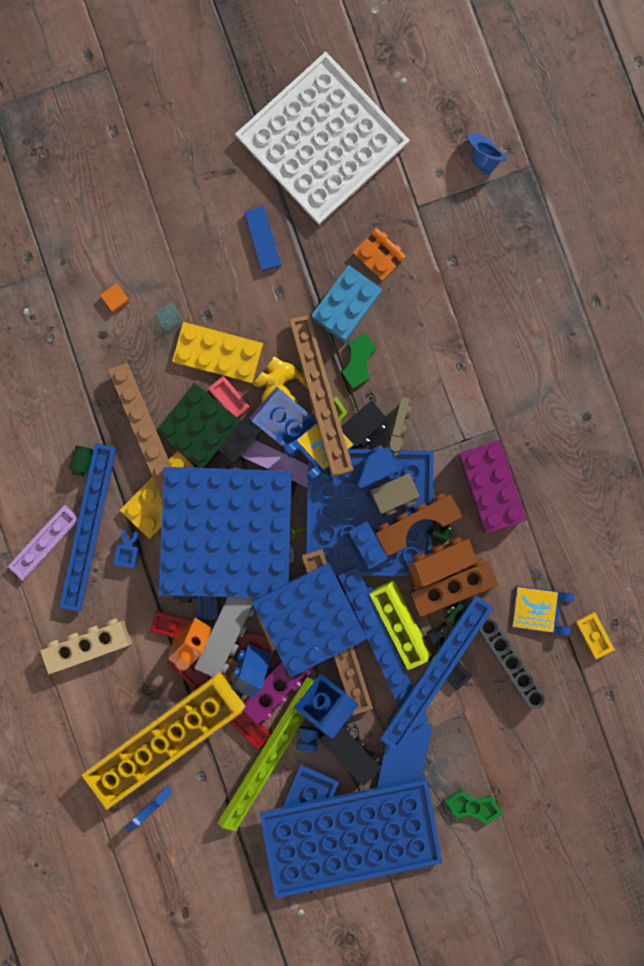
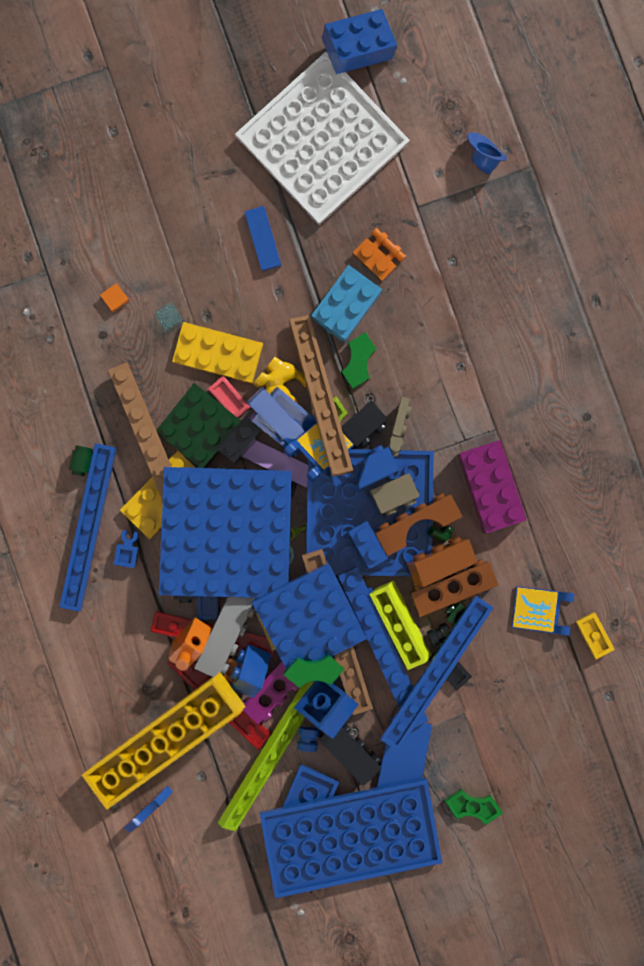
lavender tile [7,505,79,581] -> none
tan brick [40,618,132,675] -> none
dark grey beam [478,617,545,709] -> none
none -> tile [247,387,304,444]
none -> green tile [283,654,345,688]
none -> blue brick [322,9,397,74]

